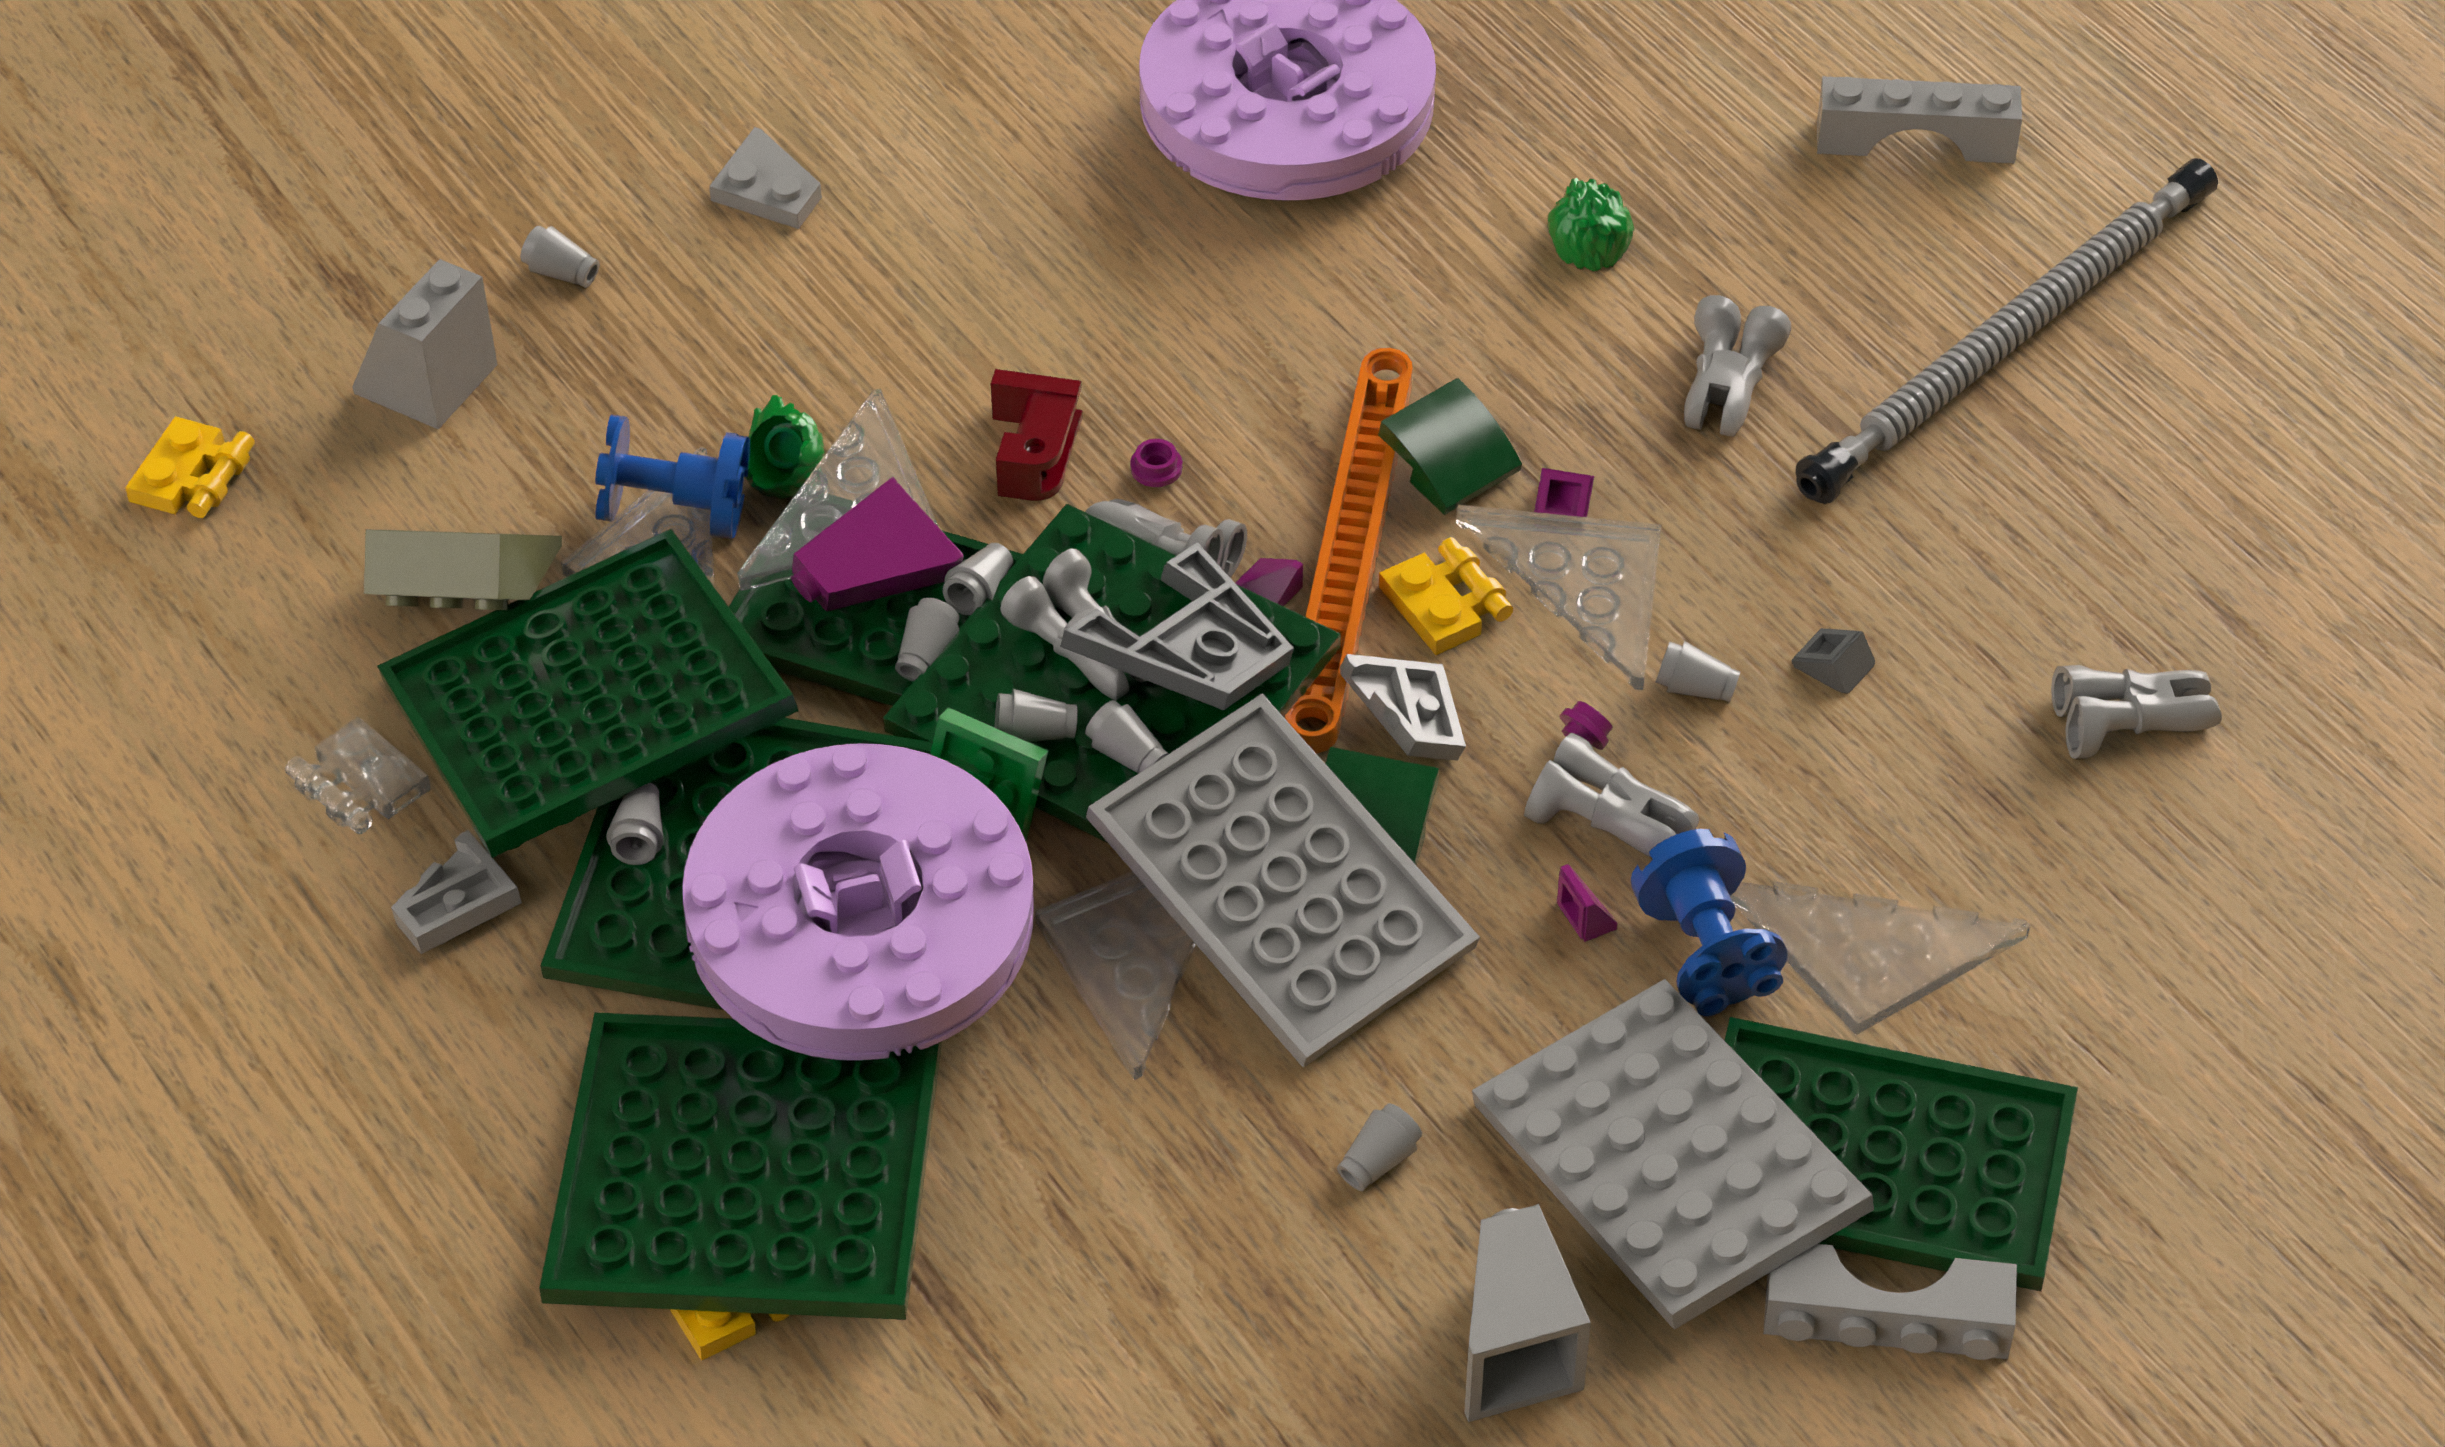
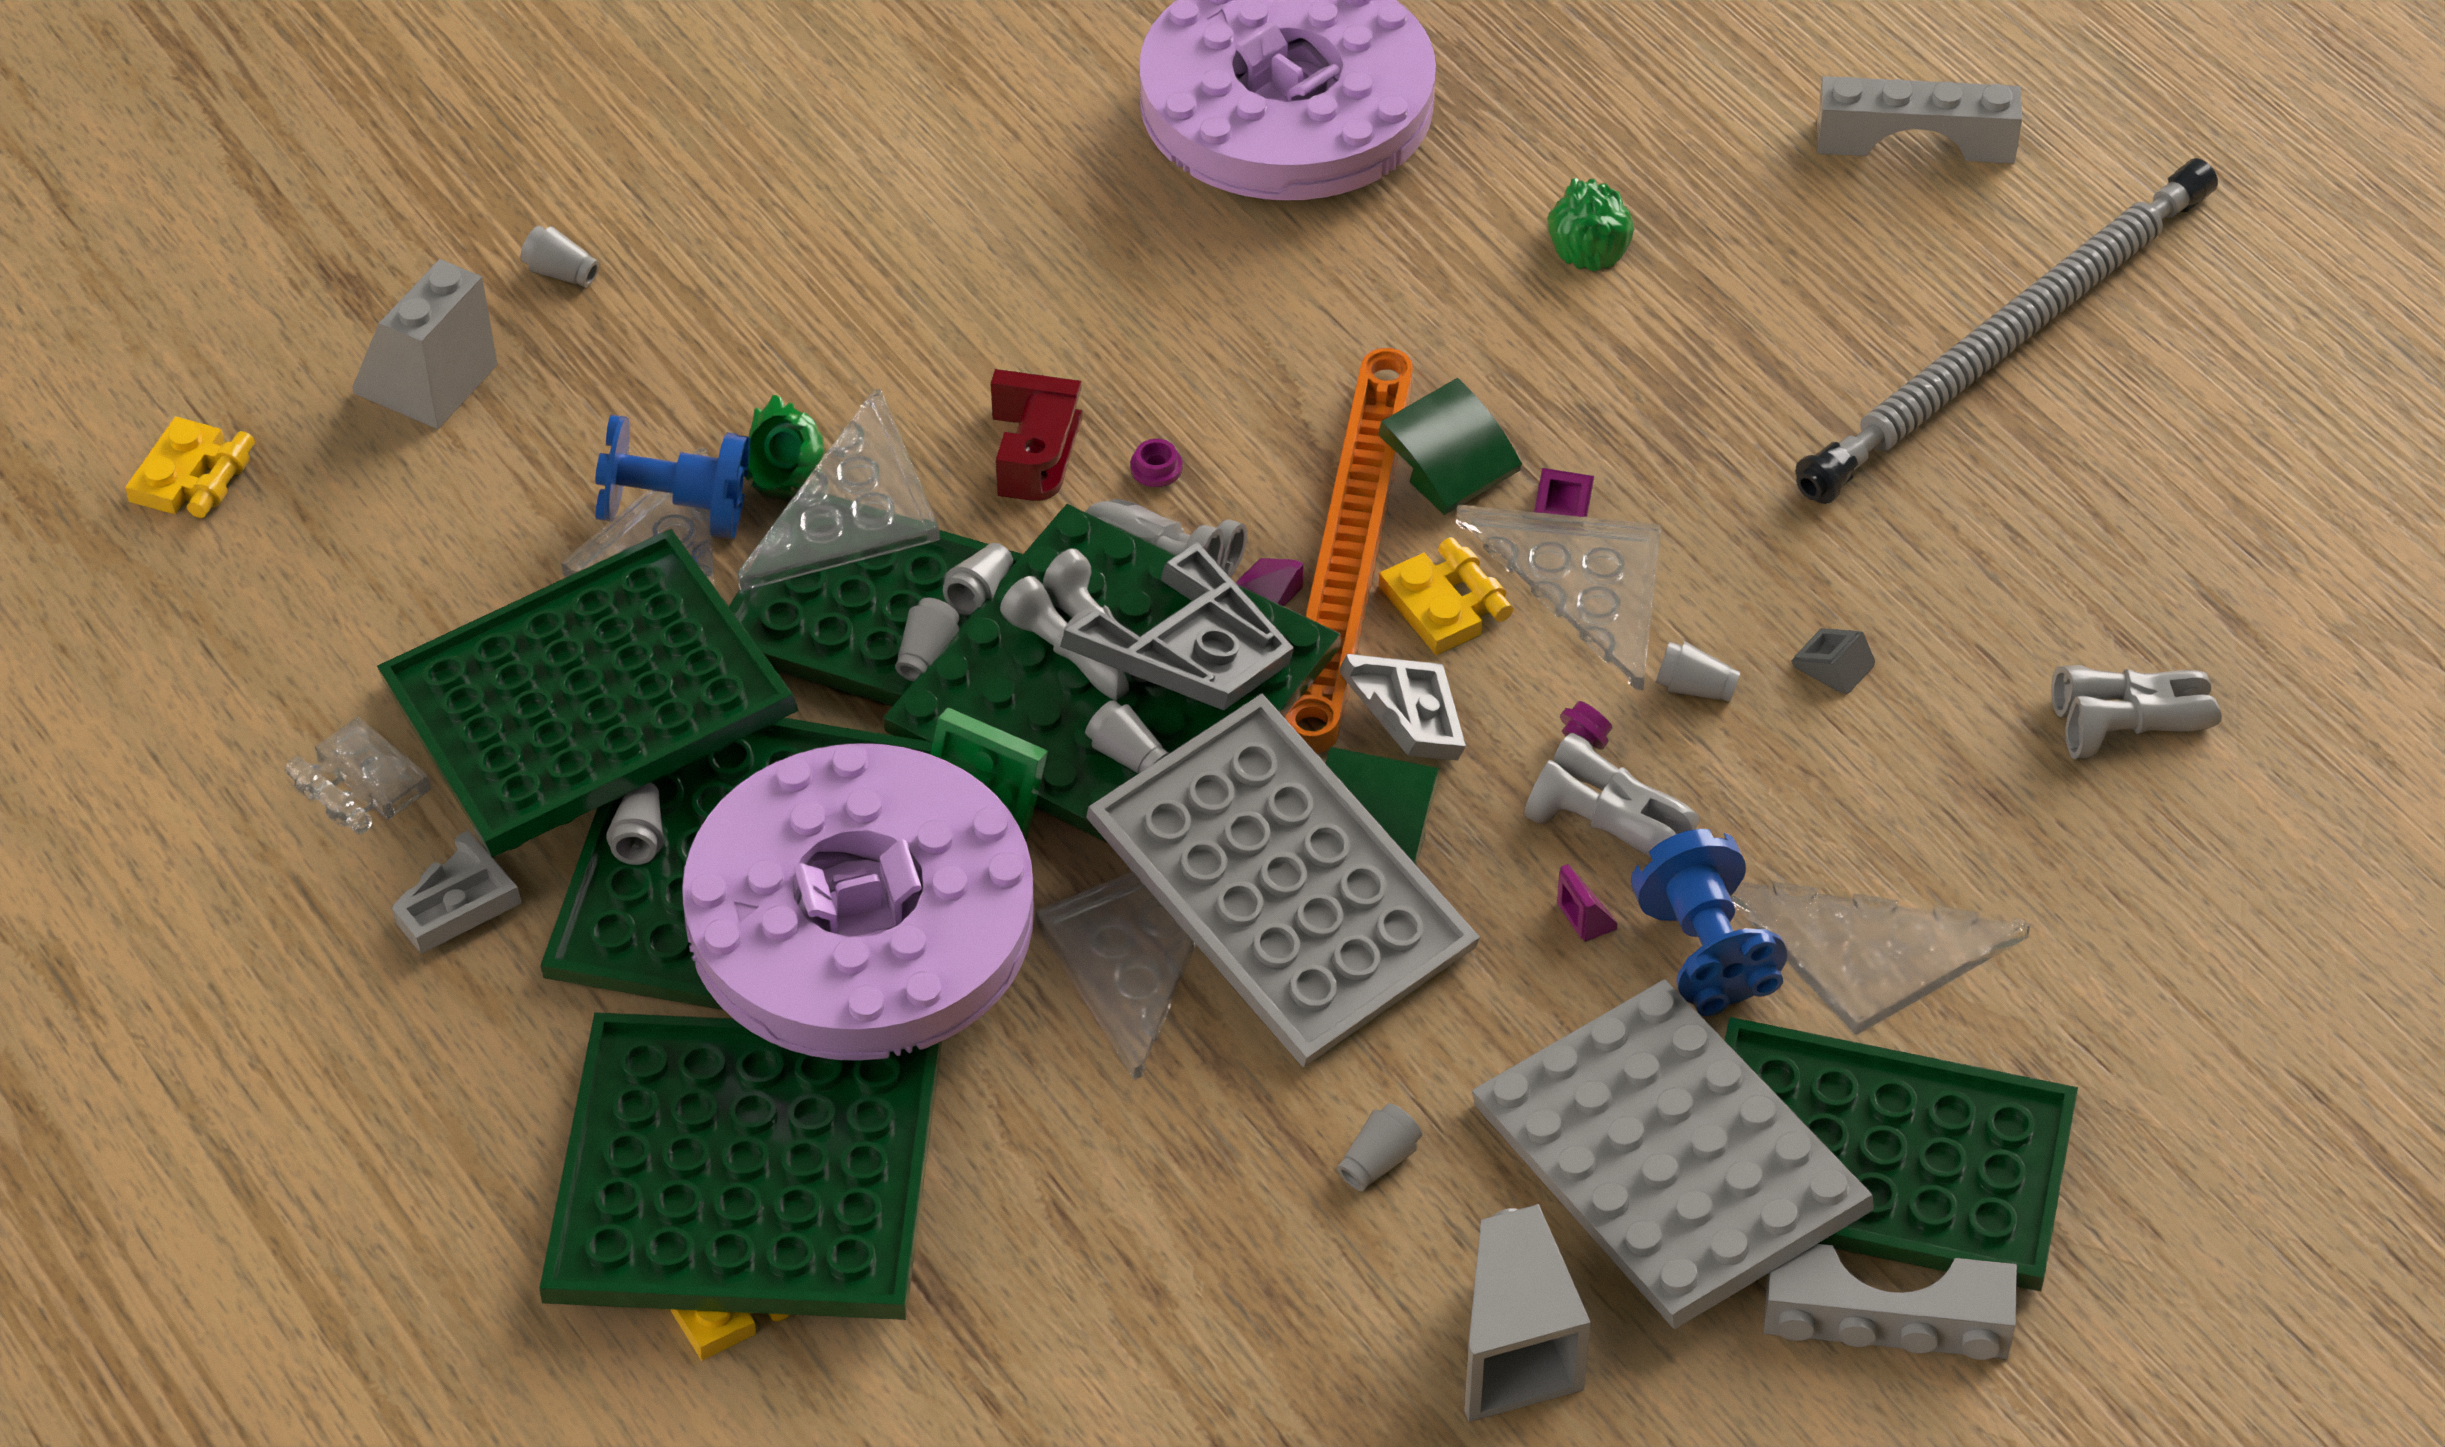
olive slope [364,529,562,610] -> none
light grey wing [709,127,822,229] -> none
magenta slope [791,477,964,612] -> none
light grey cone [994,689,1077,742] -> none
light grey piece [1684,295,1791,437] -> none

